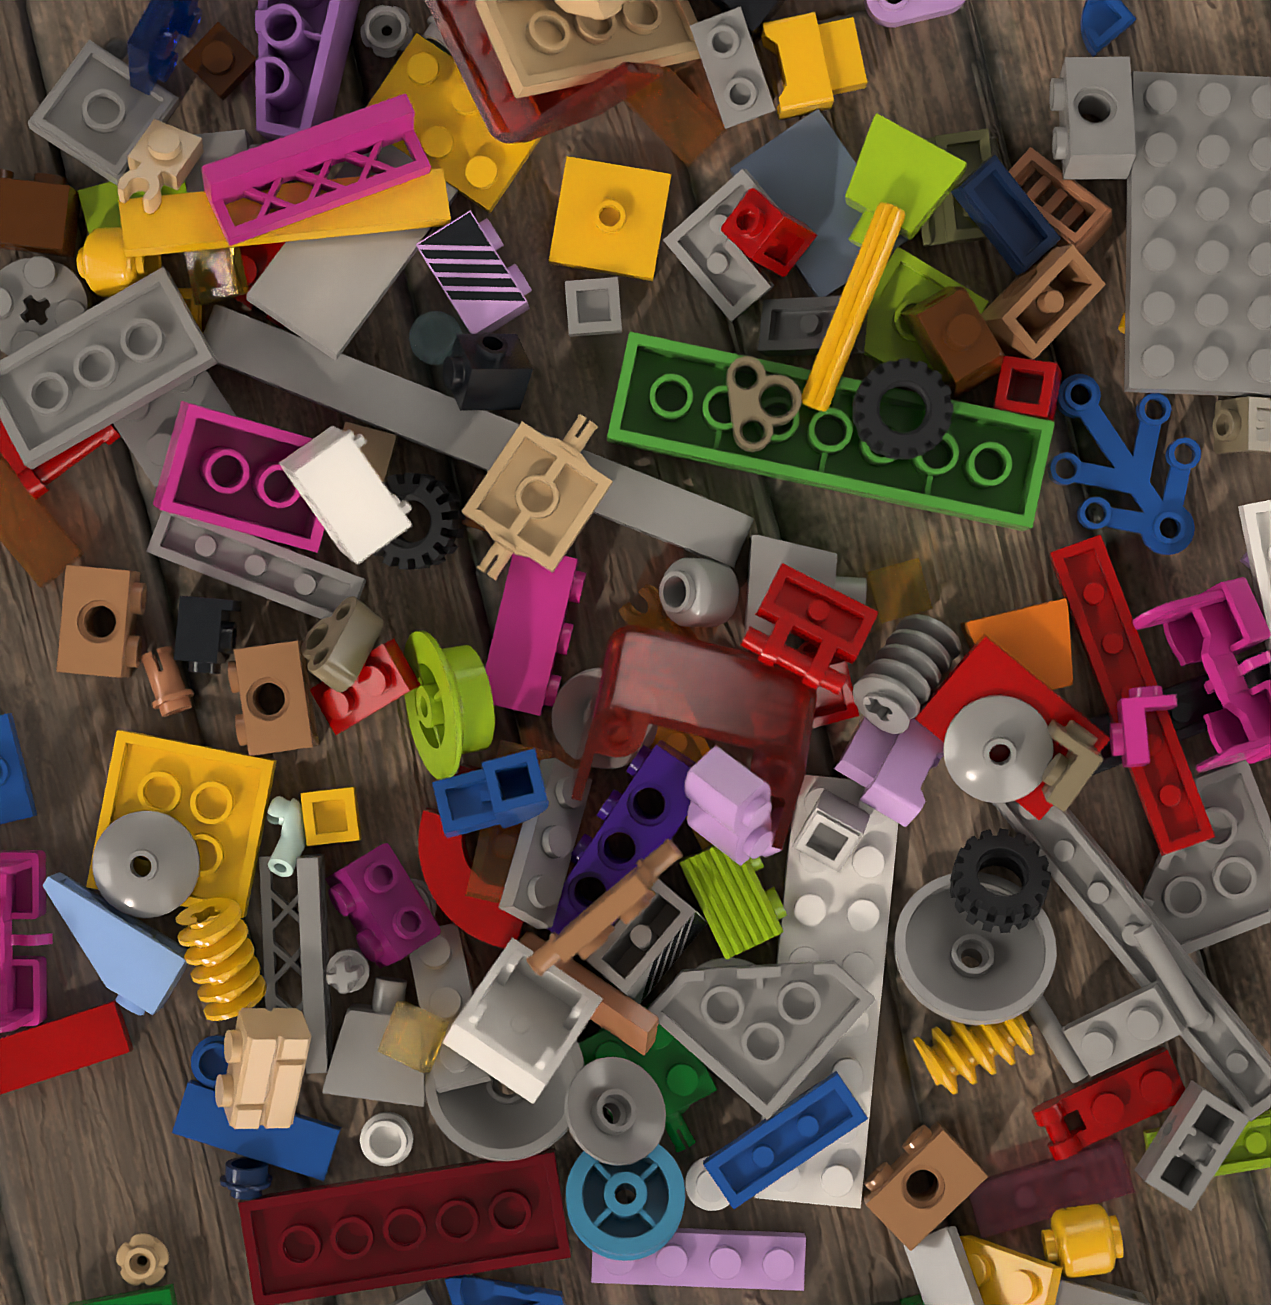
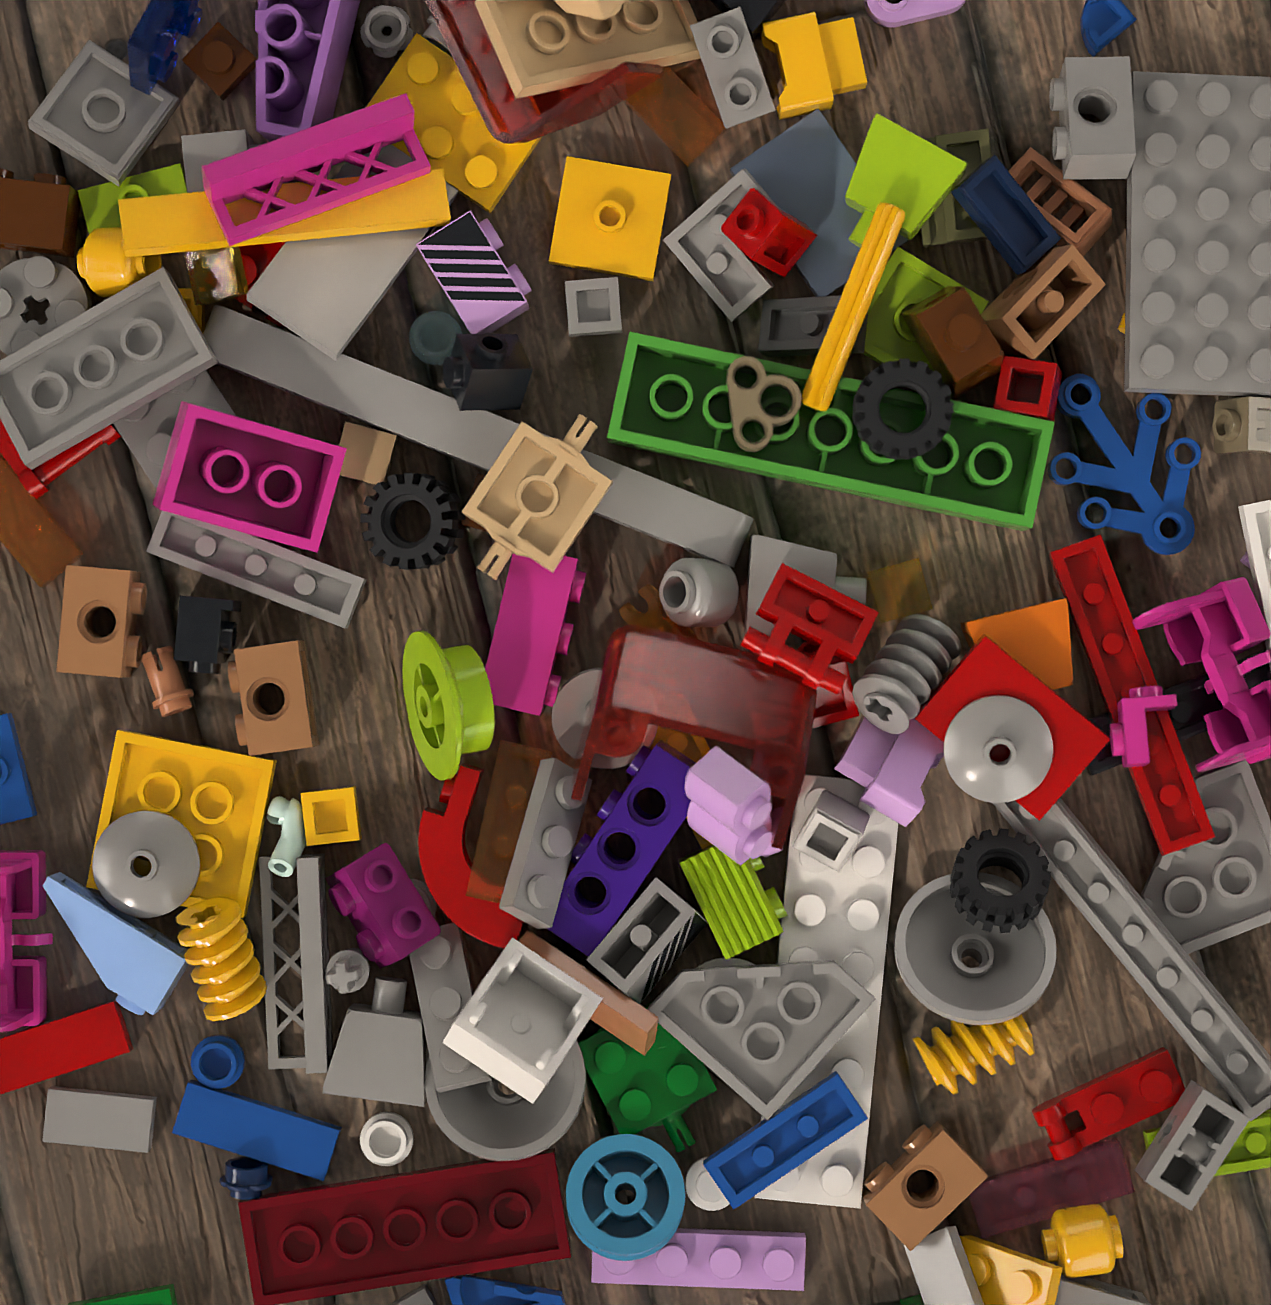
tan plate [116,1233,169,1286] -> none
tan plate [117,119,204,214] -> none
tan brick [215,1008,311,1129] -> none
white container [279,426,412,564] -> none
dark tan piece [301,596,384,693] -> none
red plate [309,639,421,735] -> none
clear yellow tile [377,1001,450,1073] -> none
blue brick [432,748,549,838] -> none
medium nougat plate [526,838,683,976] -> none
light grey dish [565,1057,666,1165] -> none
light grey plate [1028,923,1209,1083] -> none
dark tan bracket [1041,719,1103,813] -> none
none -> light grey tile [42,1086,157,1153]

